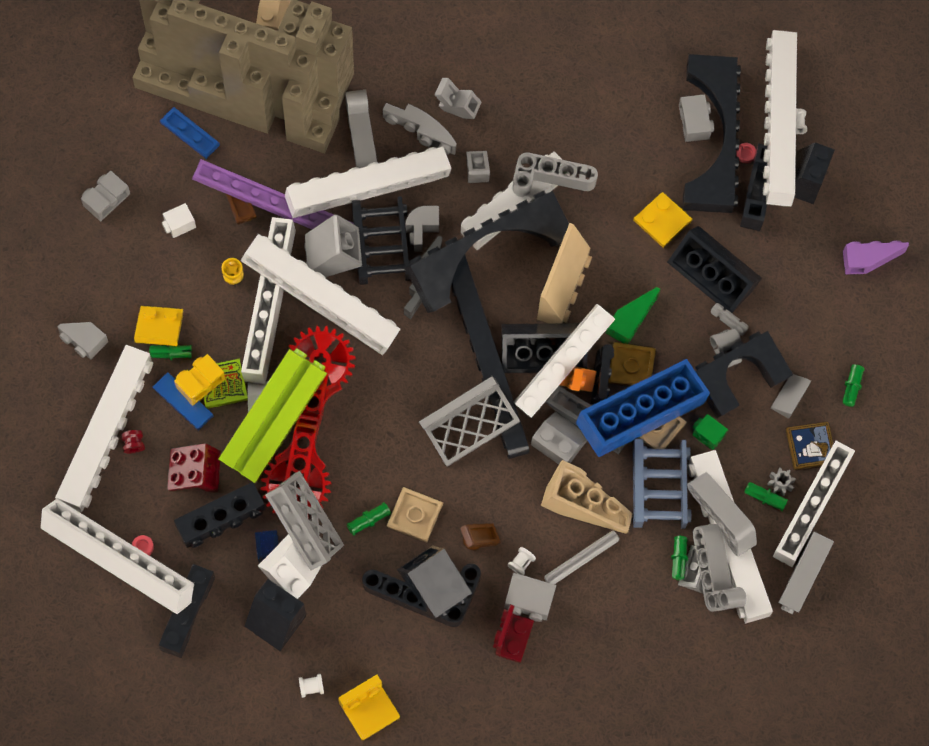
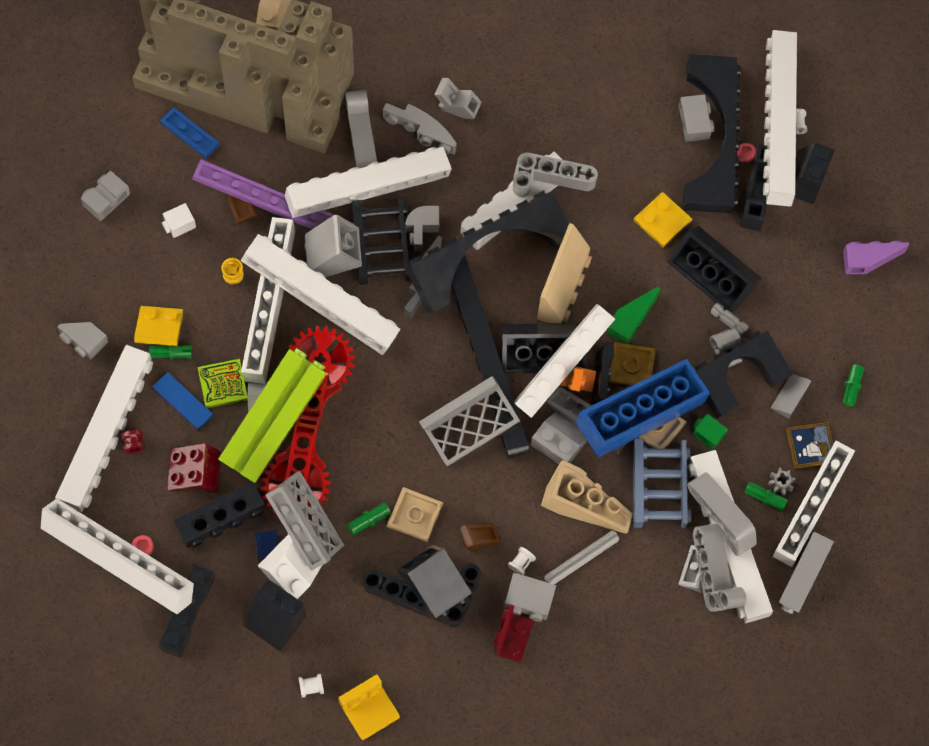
yellow brick [174,354,226,406] -> none
light grey slope [466,151,490,183] -> none
green axle [671,536,688,580] -> none

